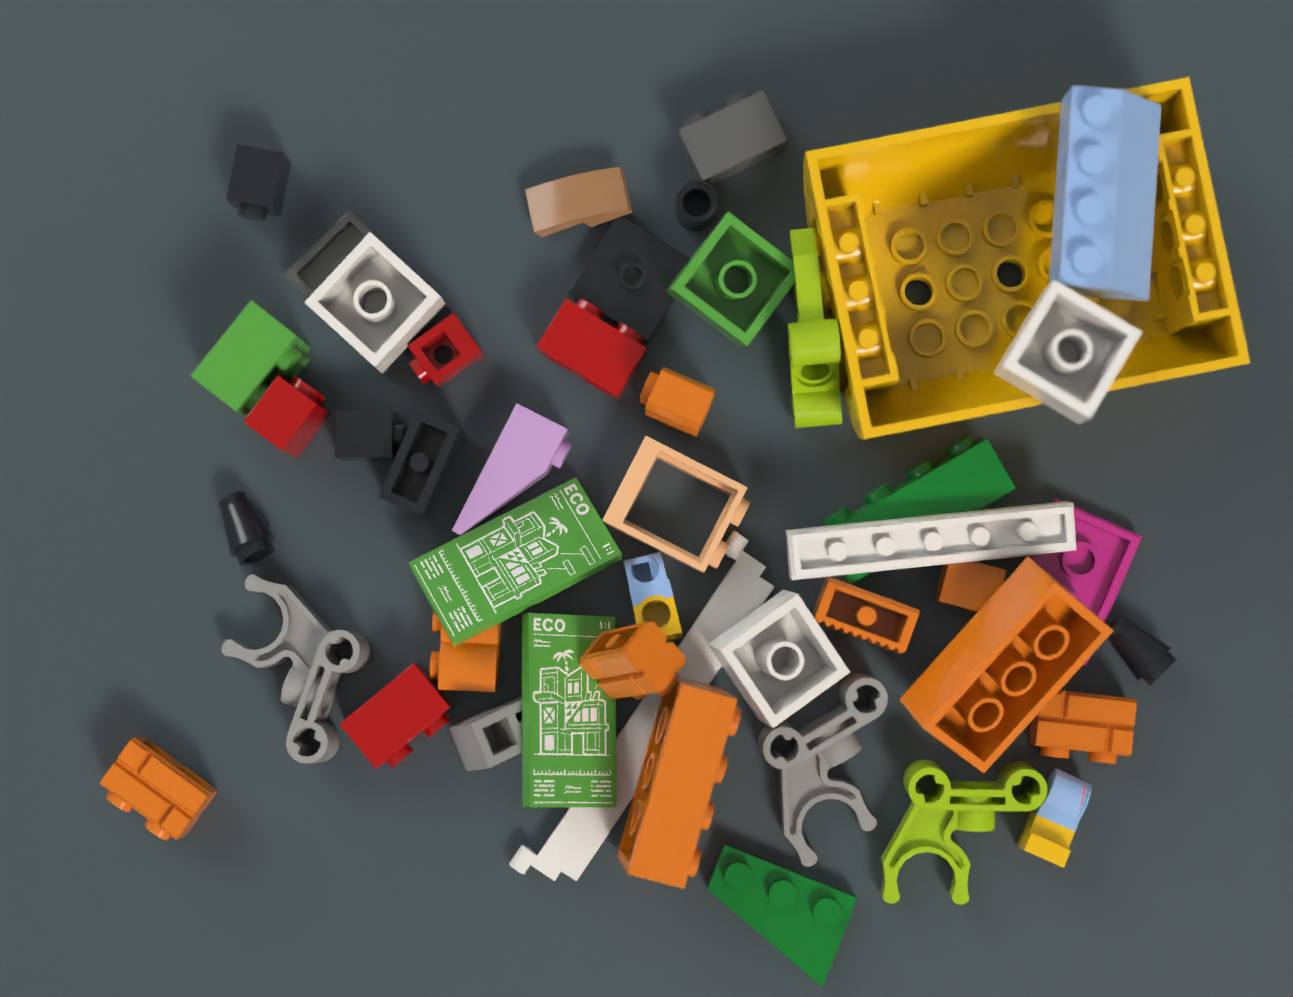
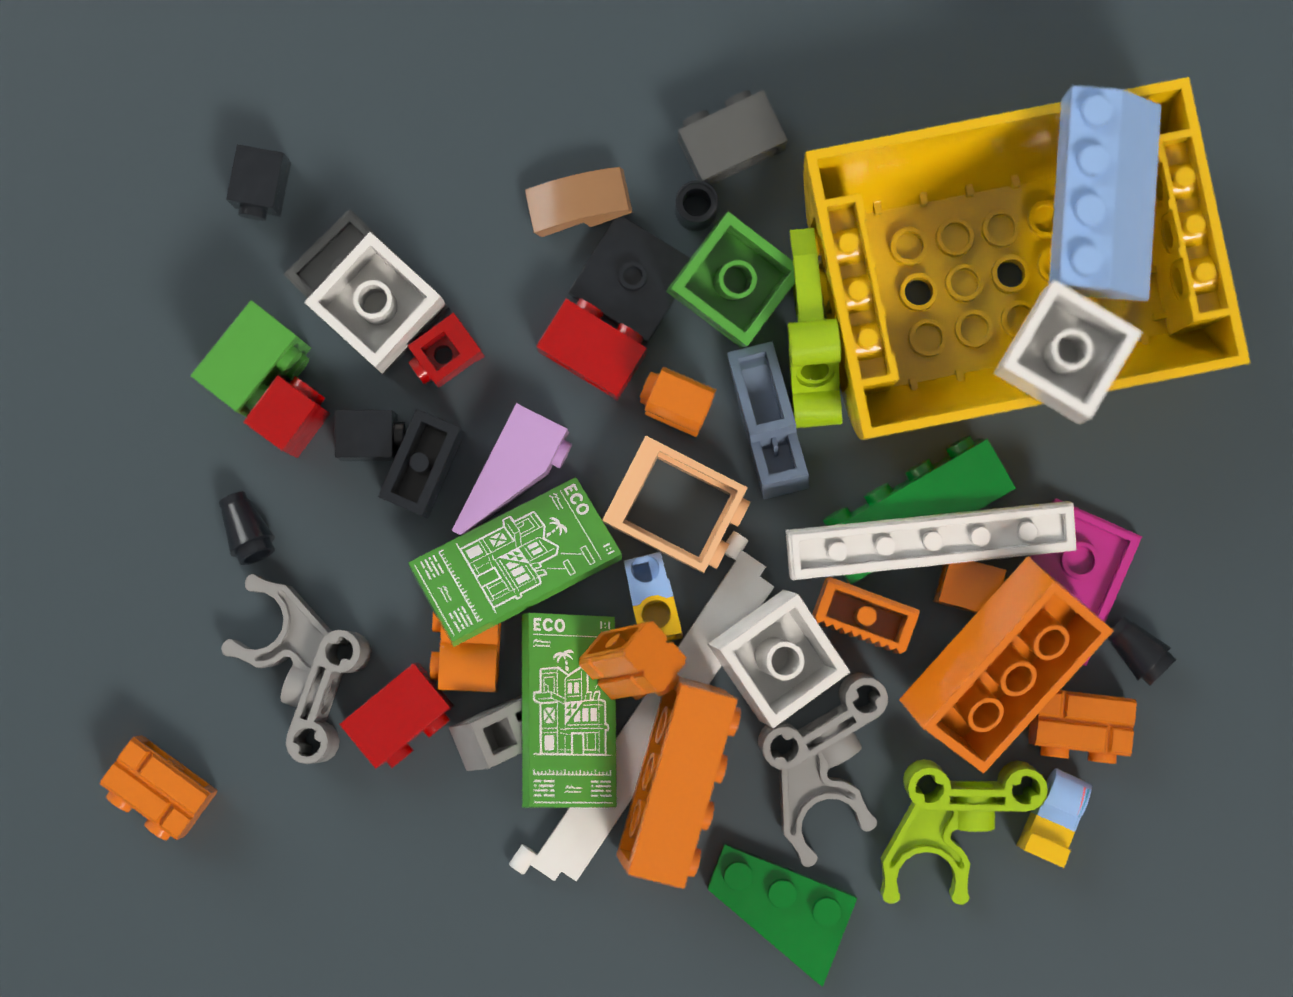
none -> sand blue slope [727,341,809,500]

